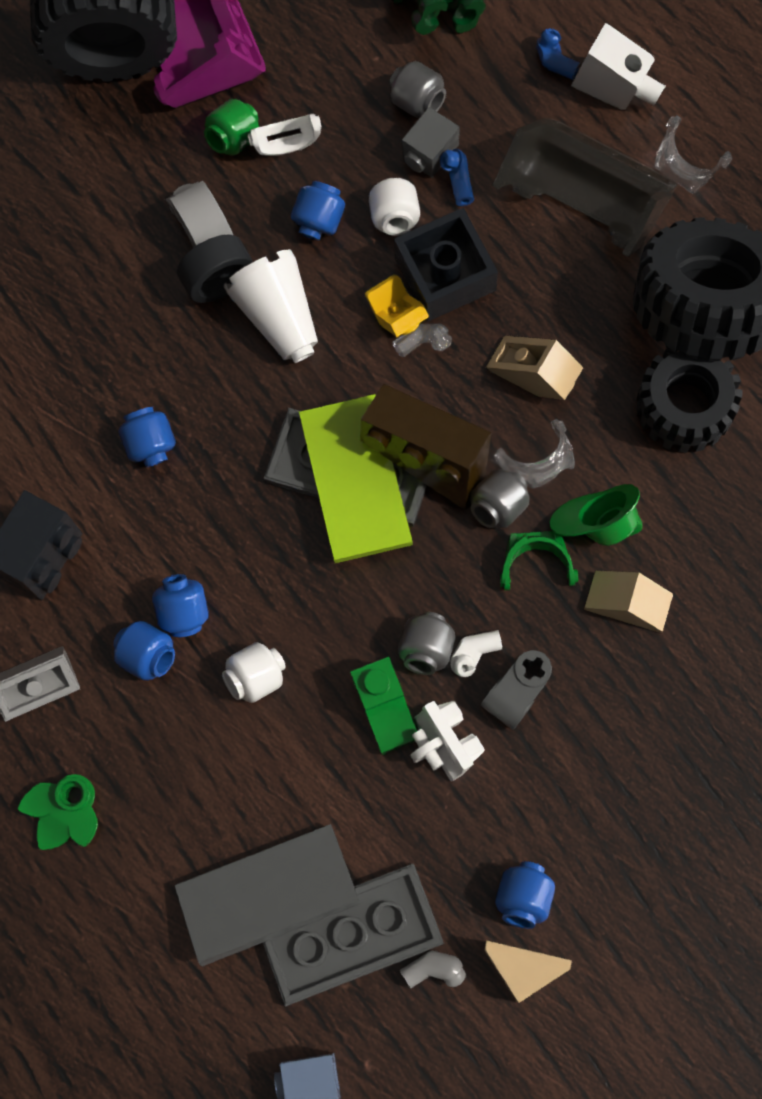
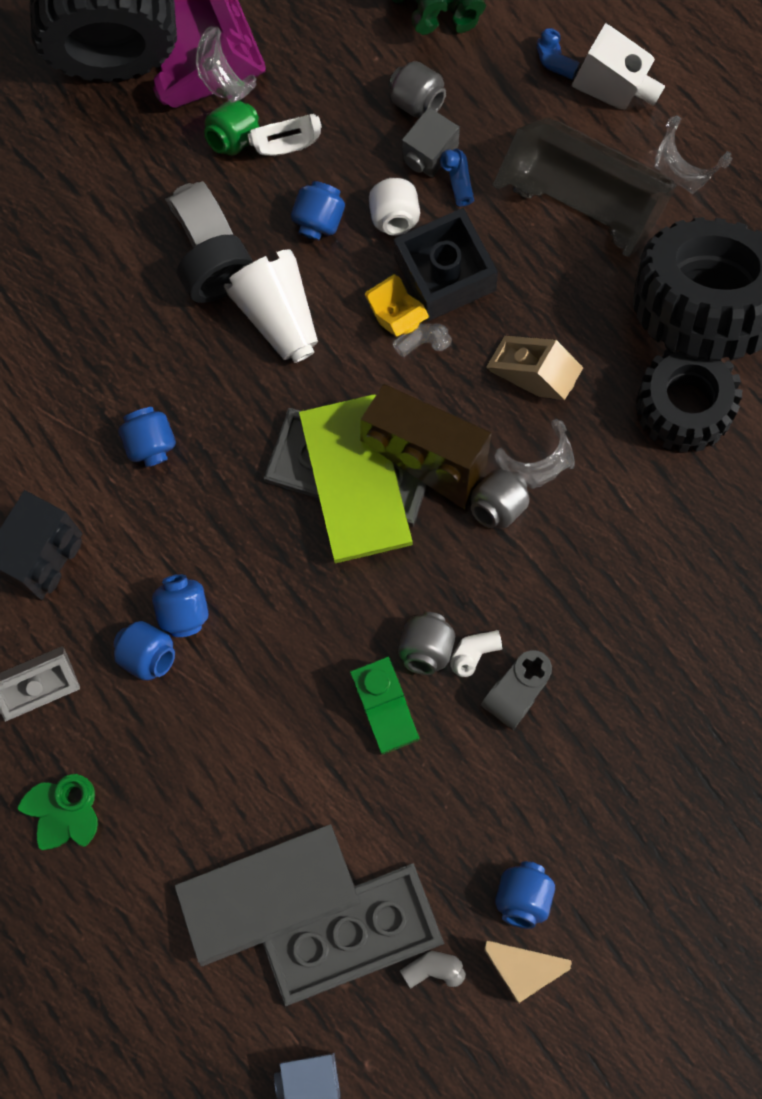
white head [222,642,285,703] -> none
white hips [410,701,484,782] -> none
green helmet [500,531,578,590] -> none
green piece [550,484,643,546] -> none
tan slope [584,571,673,633] -> none
none -> clear helmet [196,26,256,103]

